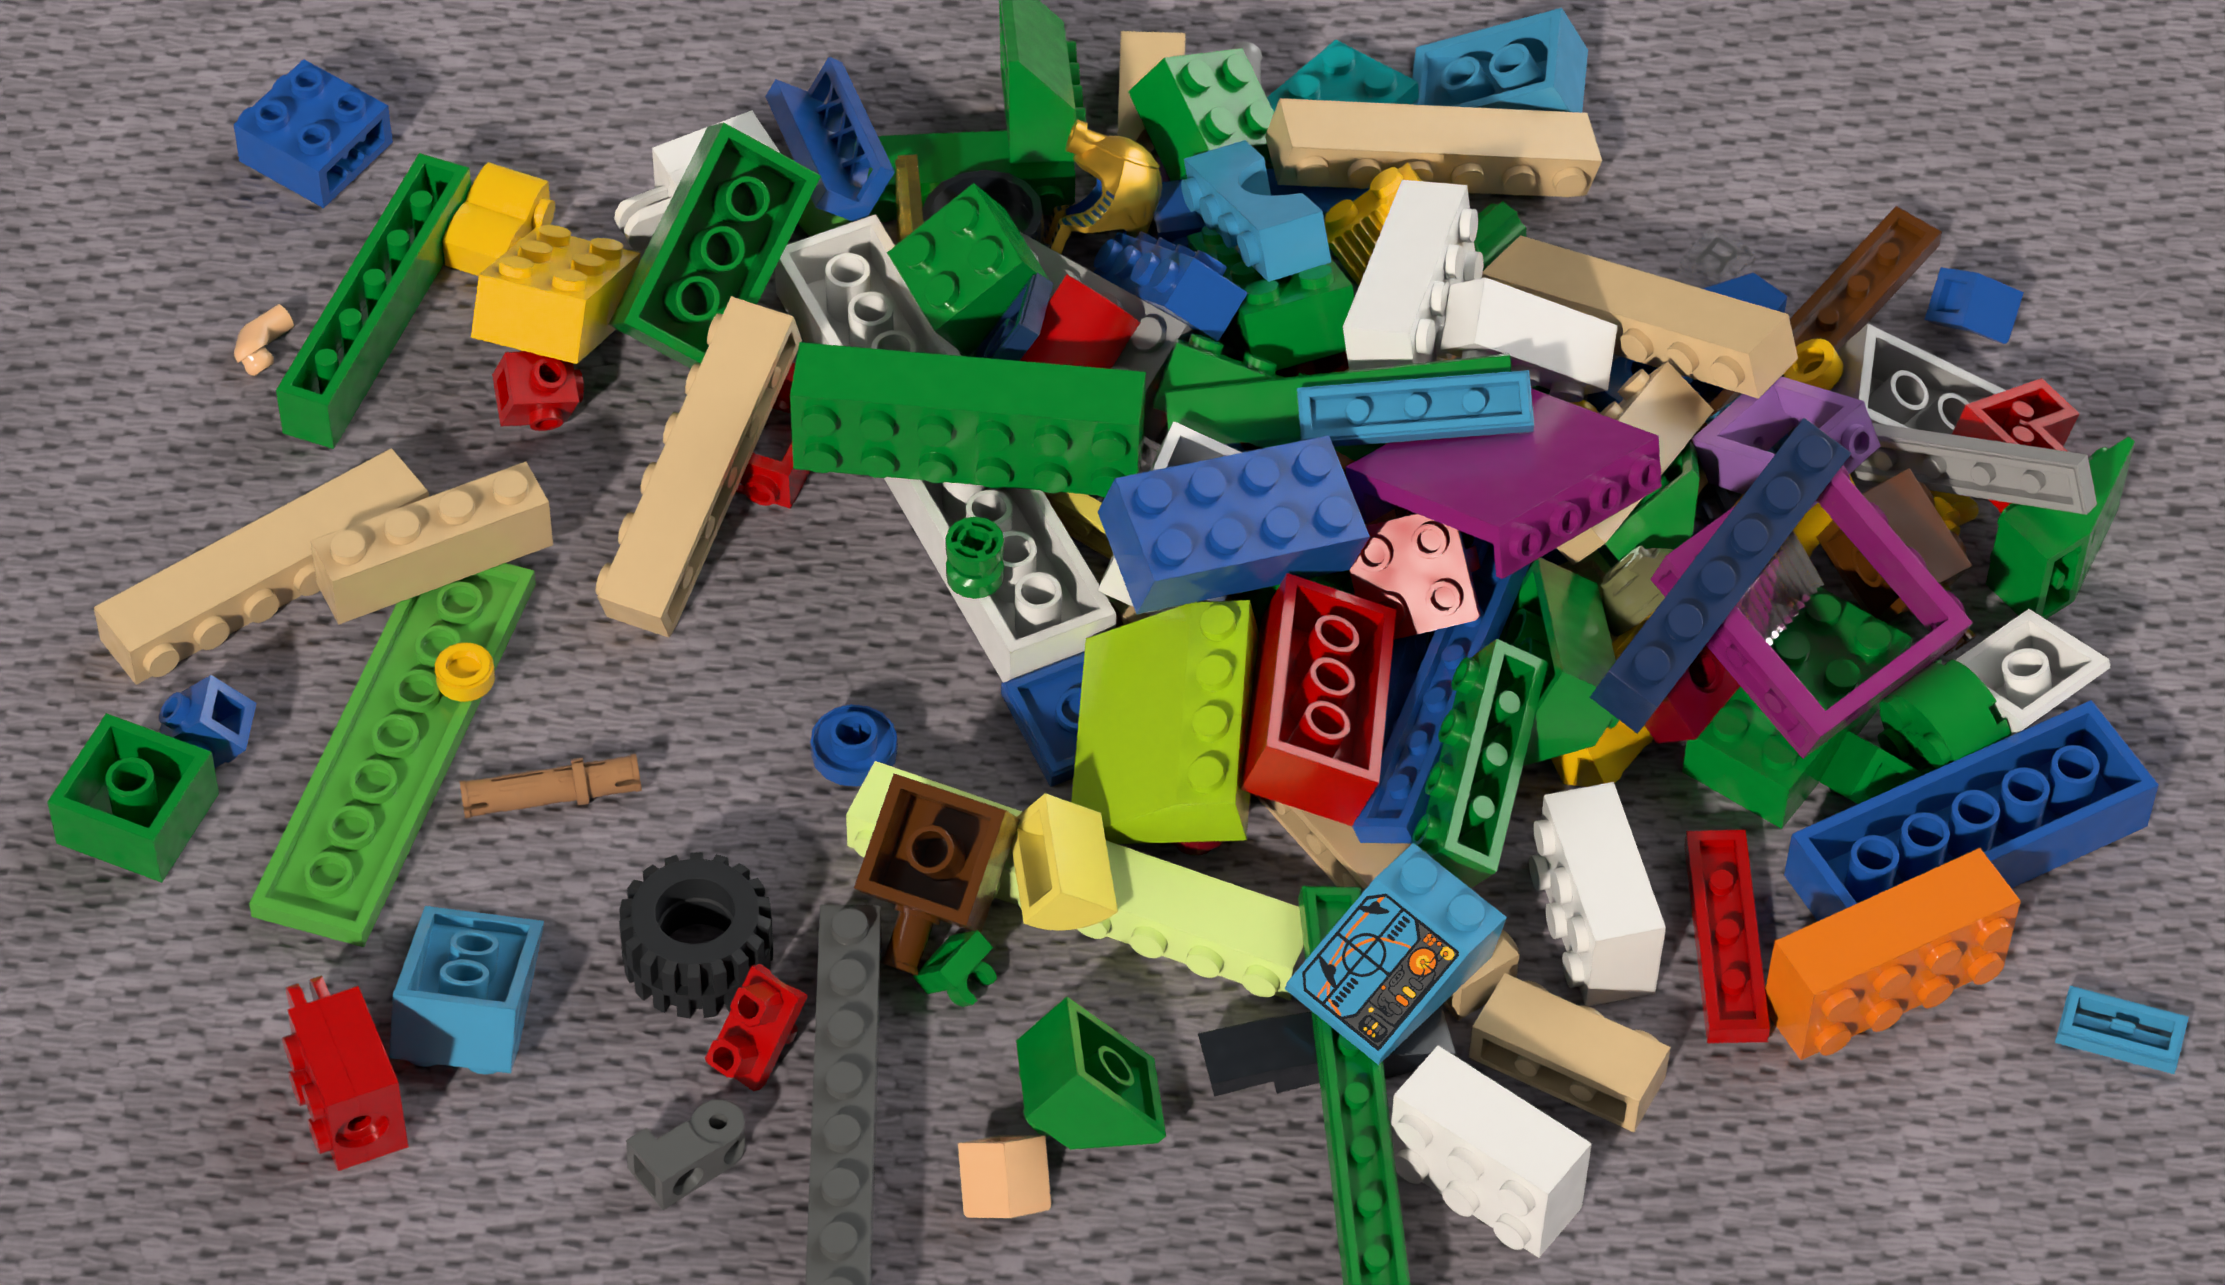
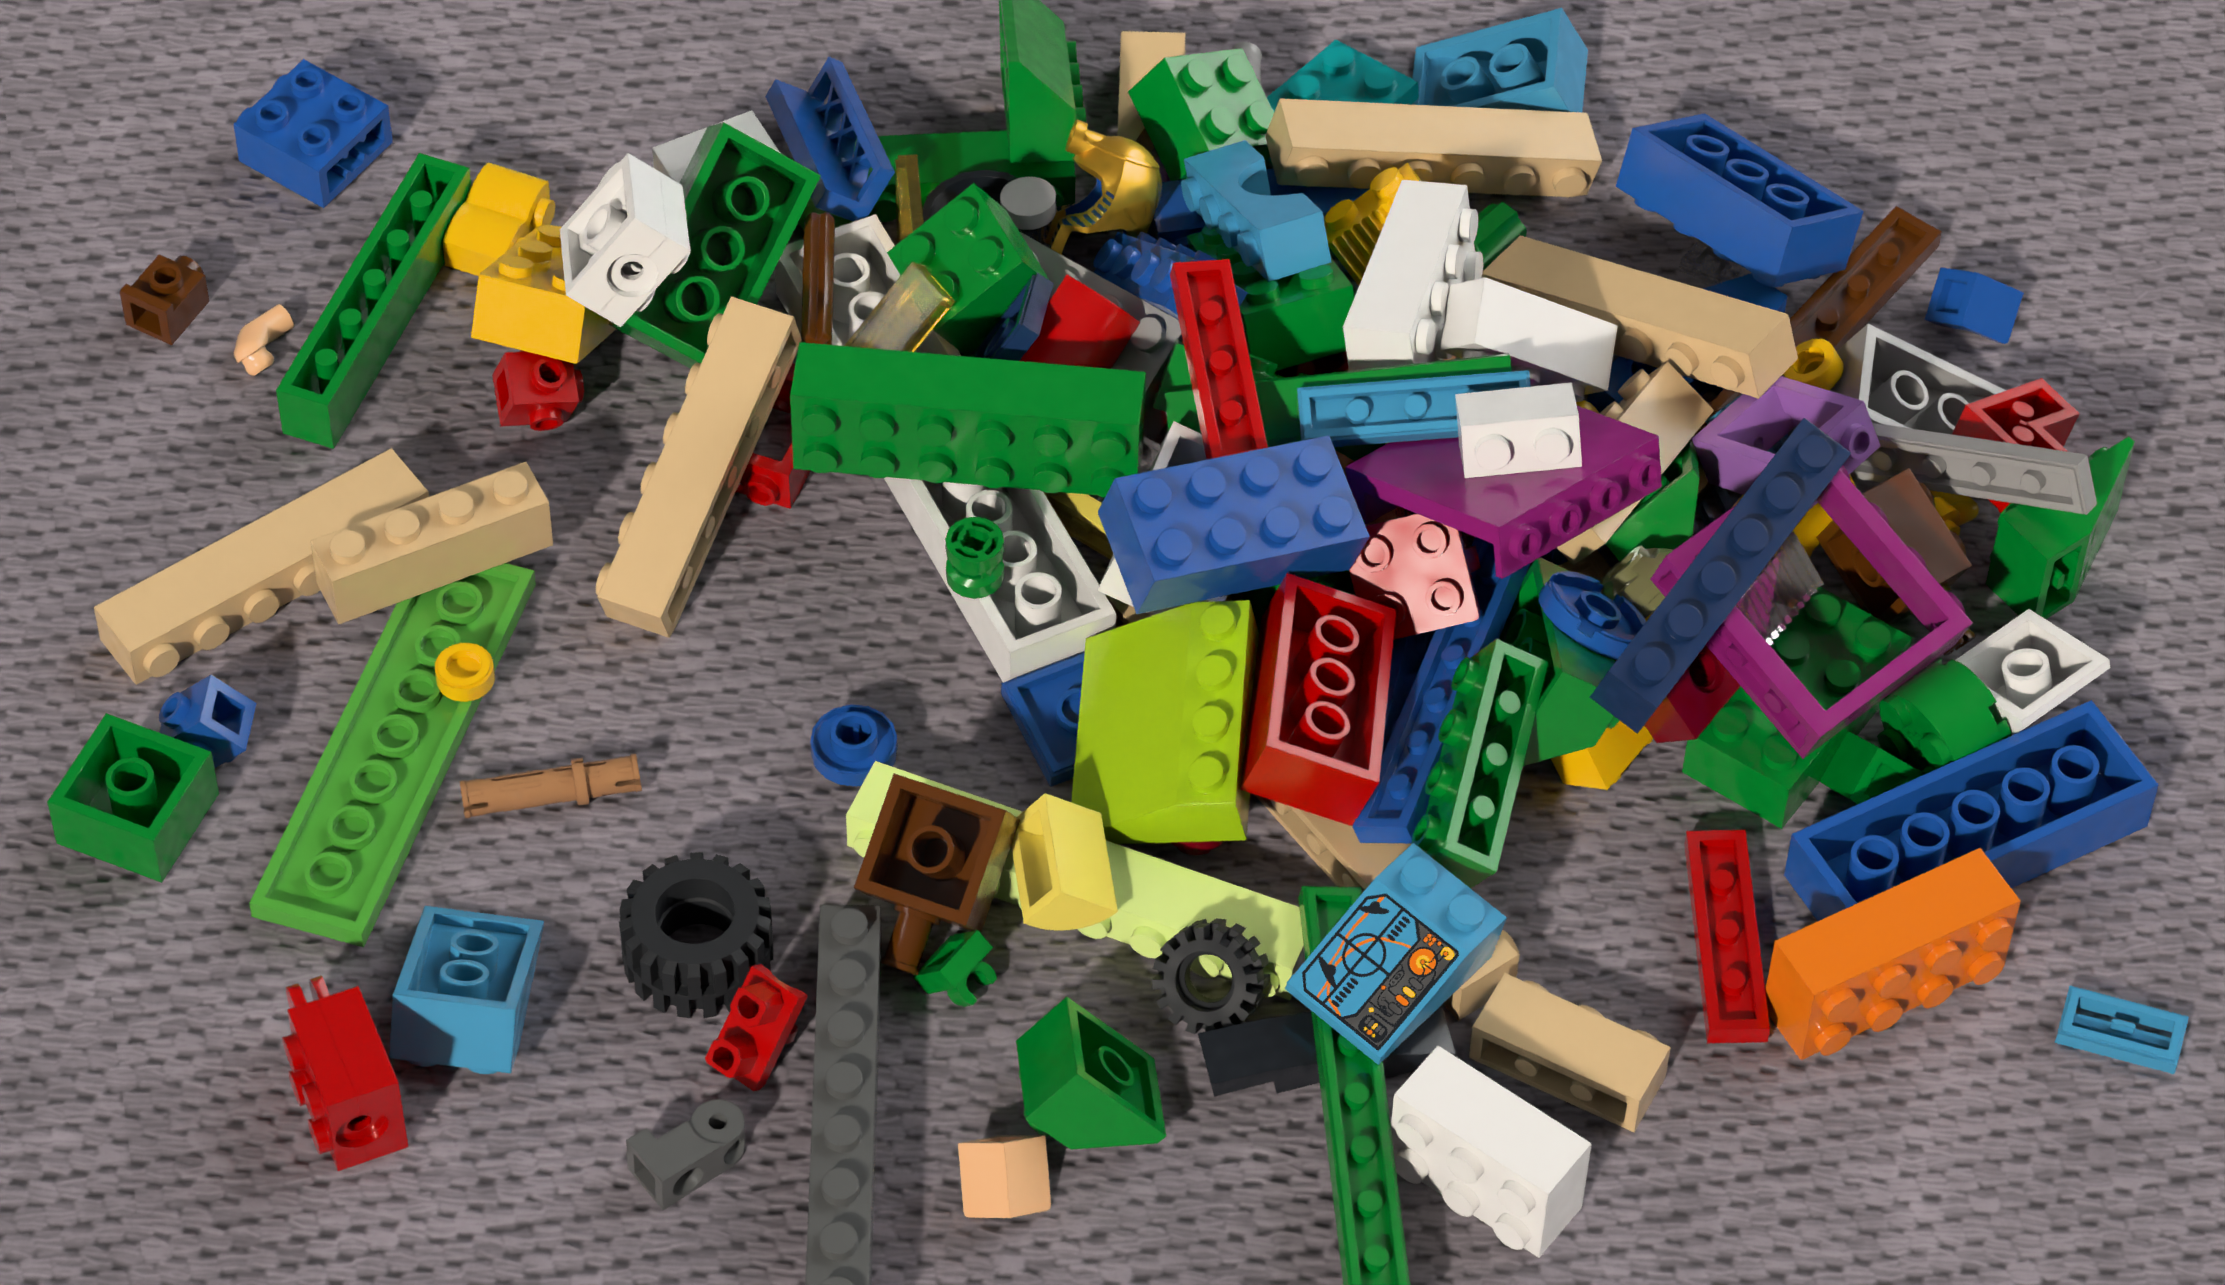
white brick [1529,782,1666,1006] -> none
none -> reddish brown brick [120,254,210,345]
none -> white brick [560,153,691,327]
none -> reddish brown axle [801,212,835,345]
none -> clear yellow tile [844,262,955,352]
none -> light grey tile [1000,177,1057,230]
none -> black tyre [1152,918,1270,1034]
none -> red plate [1170,259,1268,460]
none -> white brick [1455,383,1582,478]
none -> blue tile [1539,571,1646,660]
none -> blue brick [1616,113,1864,287]

